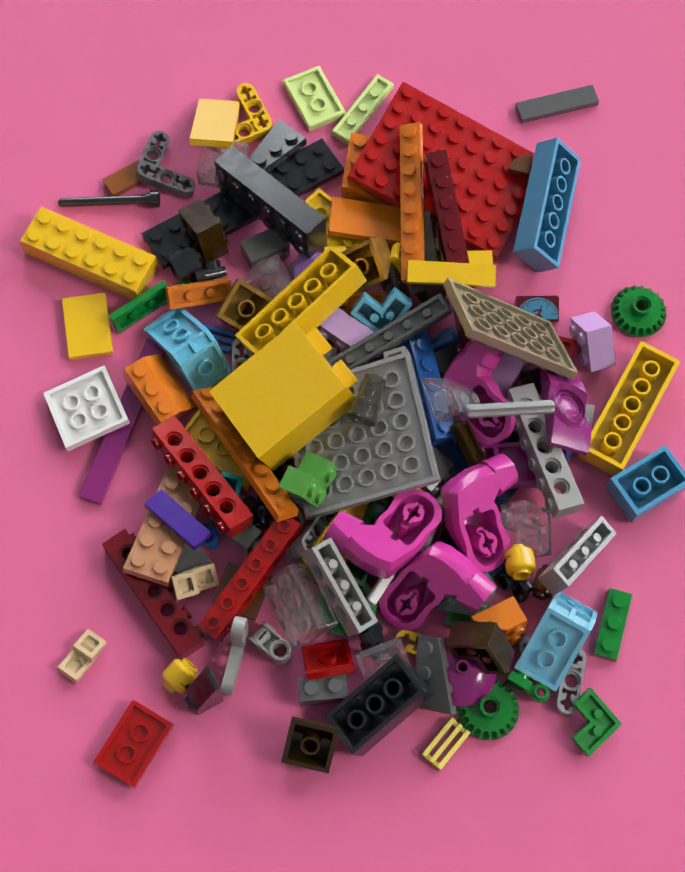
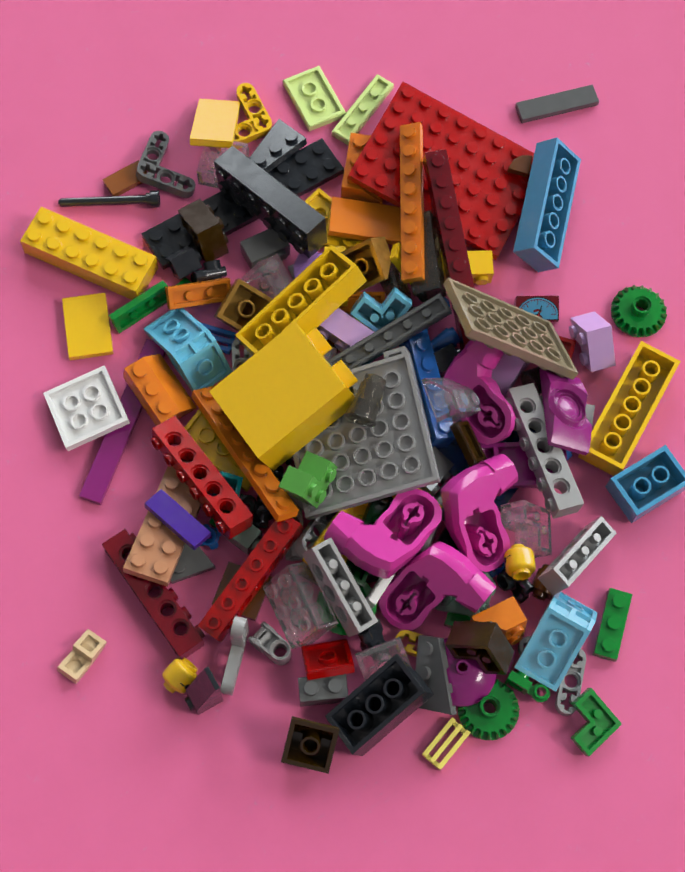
red plate [93,700,174,788] -> none
tan slope [171,562,219,600] -> none
yellow tile [407,260,496,288] -> none
light grey axle [466,400,555,418] -> none

